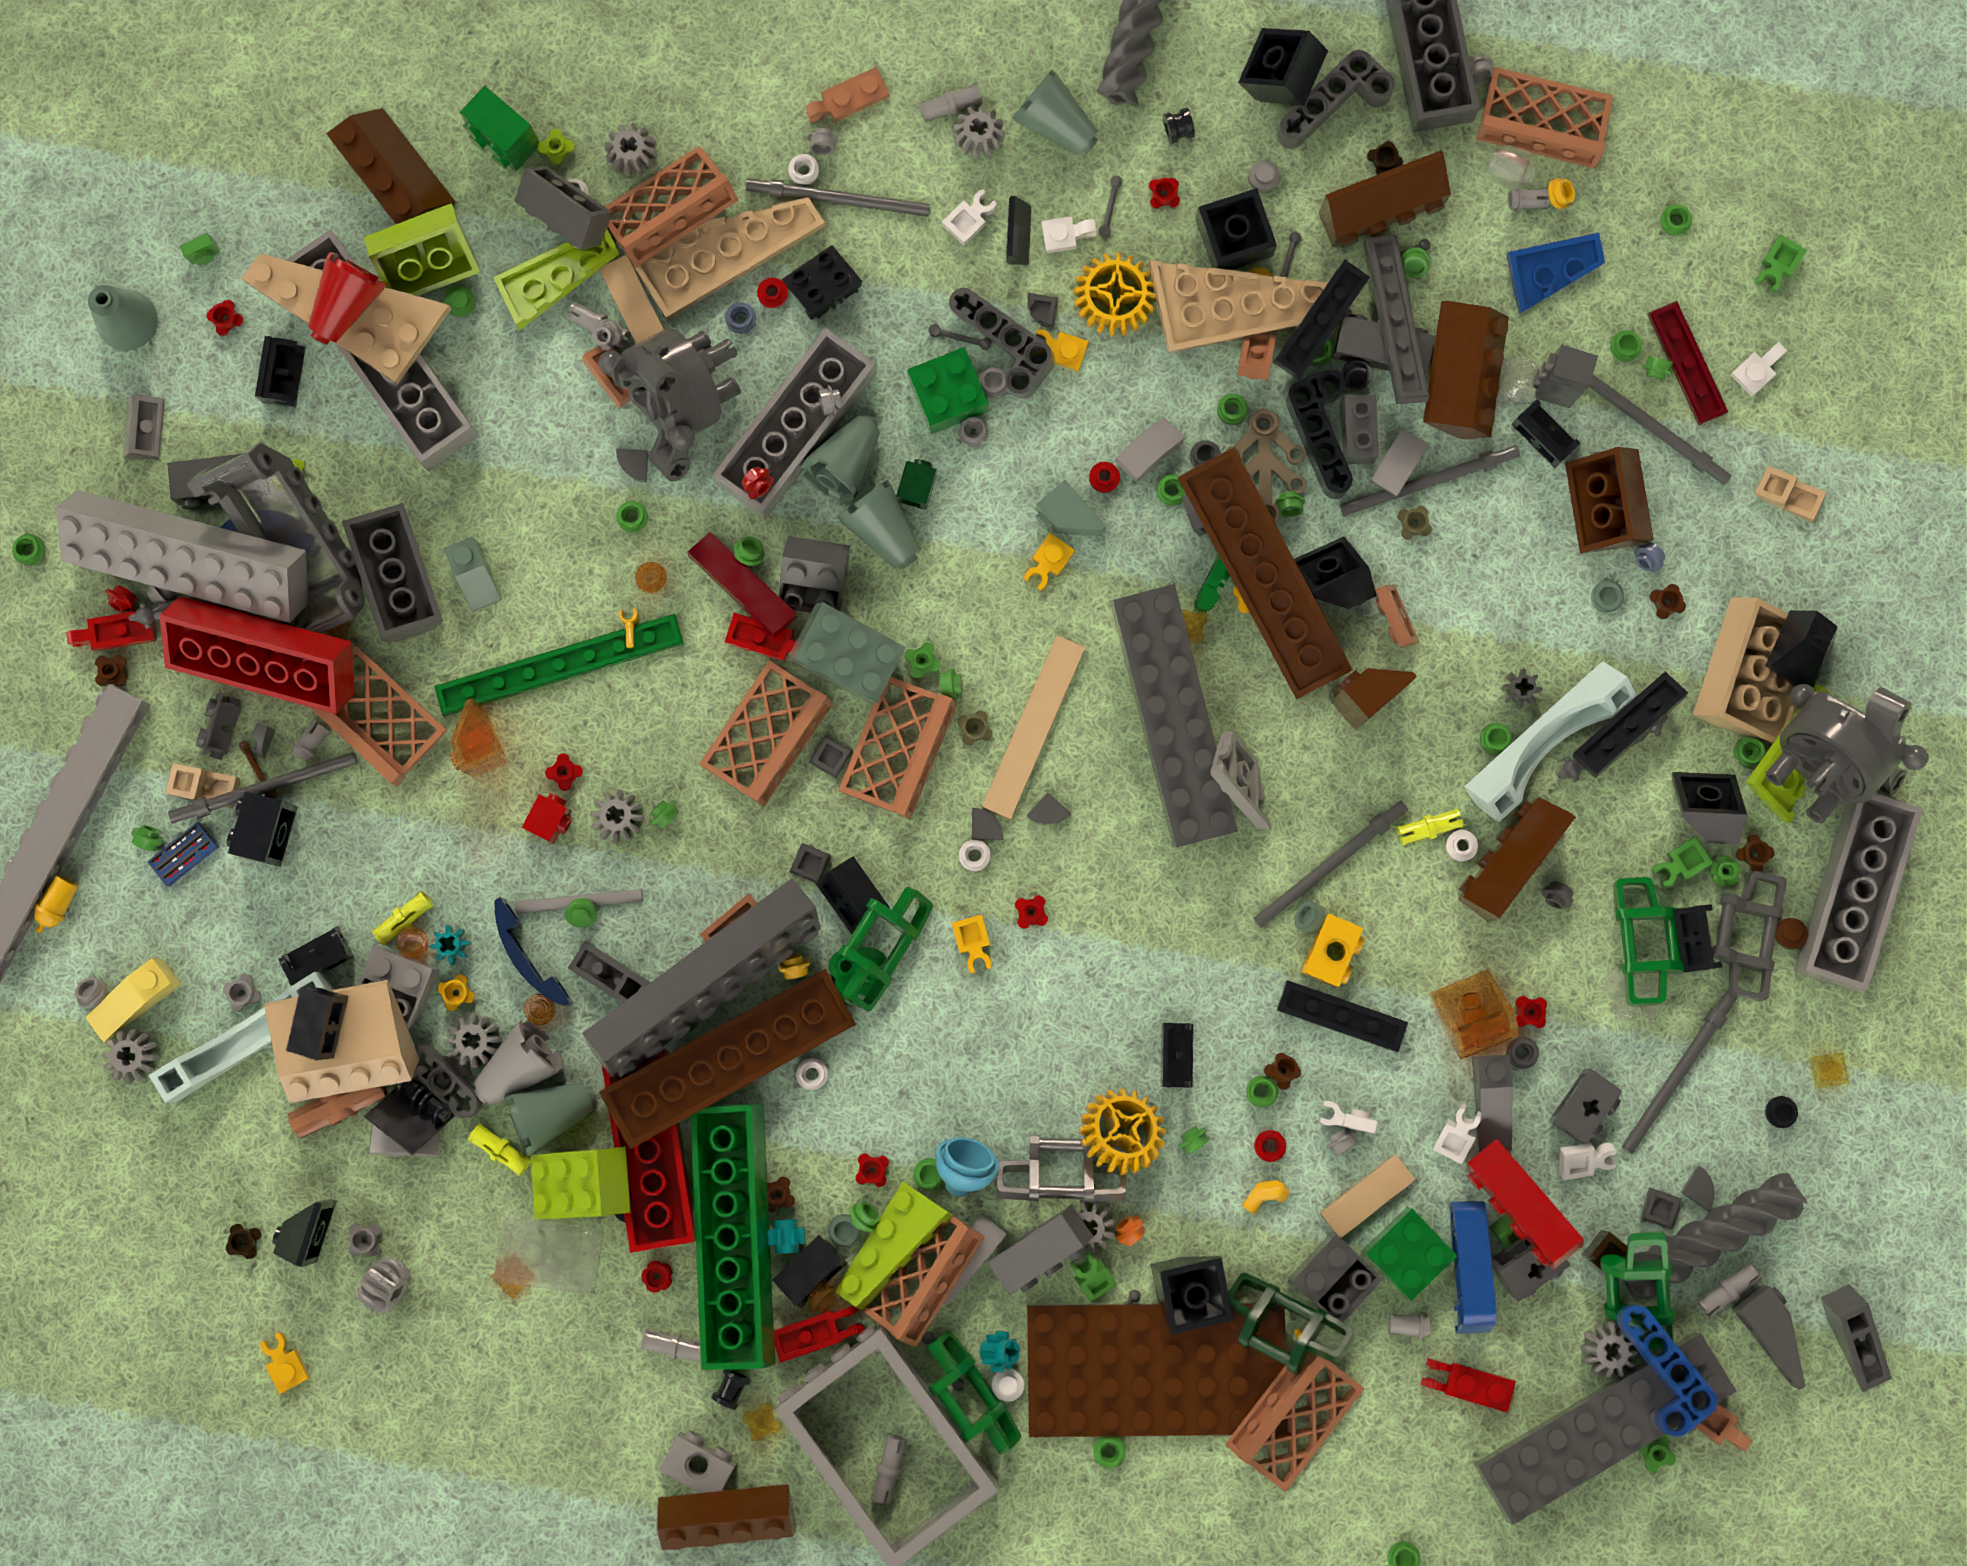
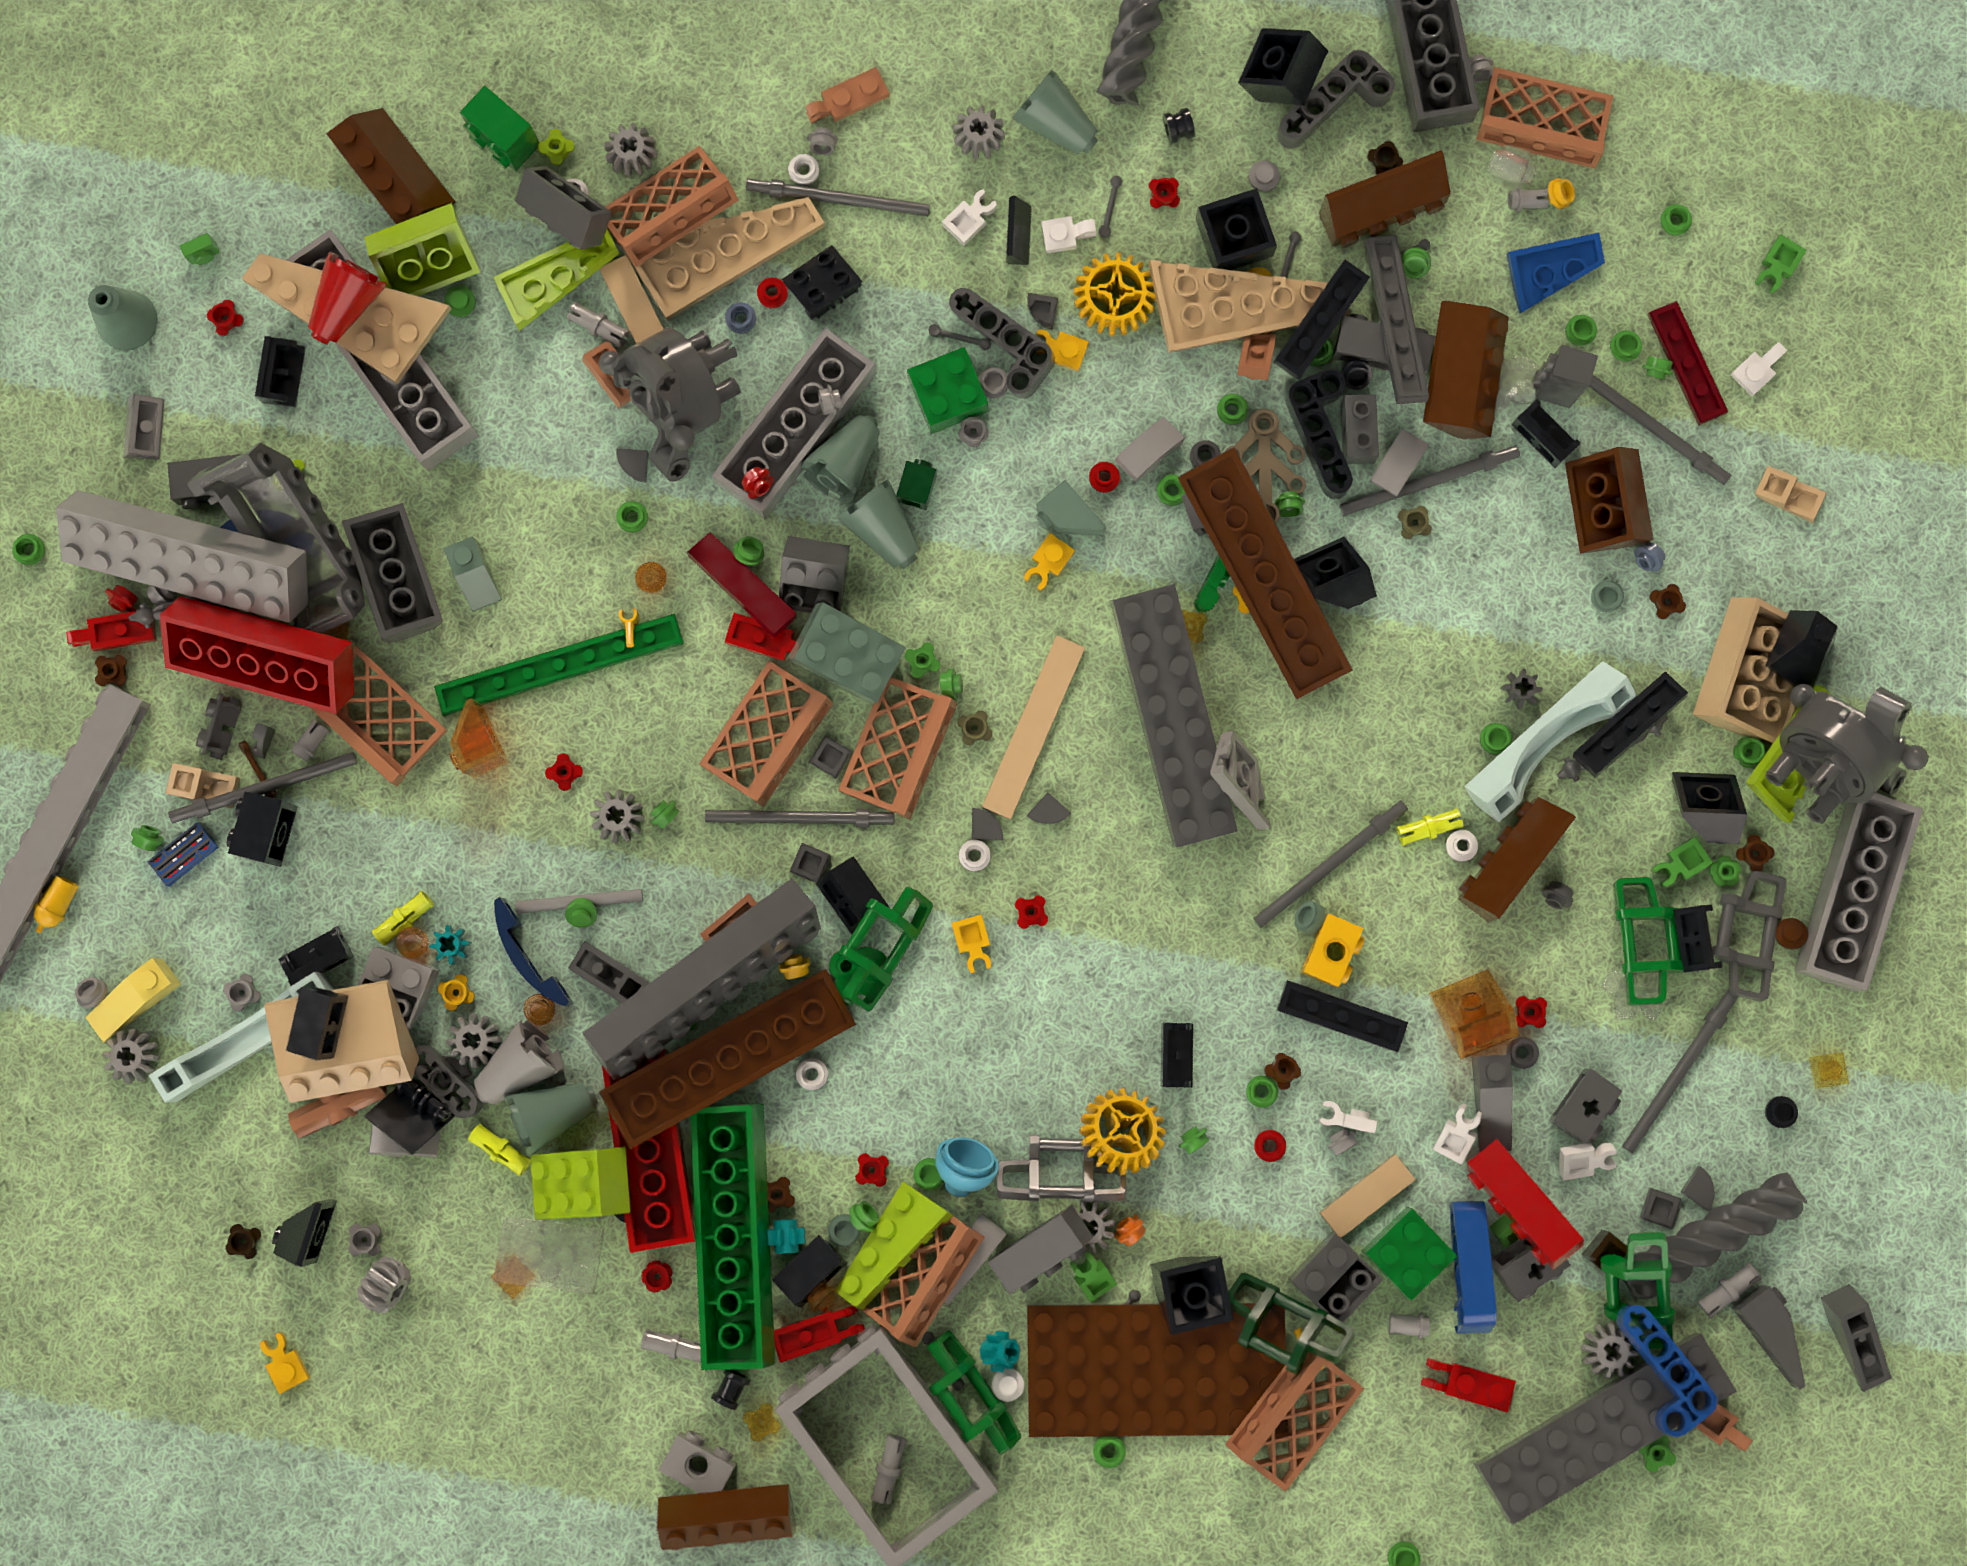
red brick [521,793,573,844] -> none
light grey plate [592,319,622,350] -> none
light grey pin [919,84,983,122] -> none
yellow arm [1241,1180,1289,1215] -> none
reddish brown slope [1331,668,1417,730] -> none
nougat plate [1375,585,1420,648] -> none
none -> dark grey bar [705,809,895,828]
none -> bright green plate [1565,315,1597,346]

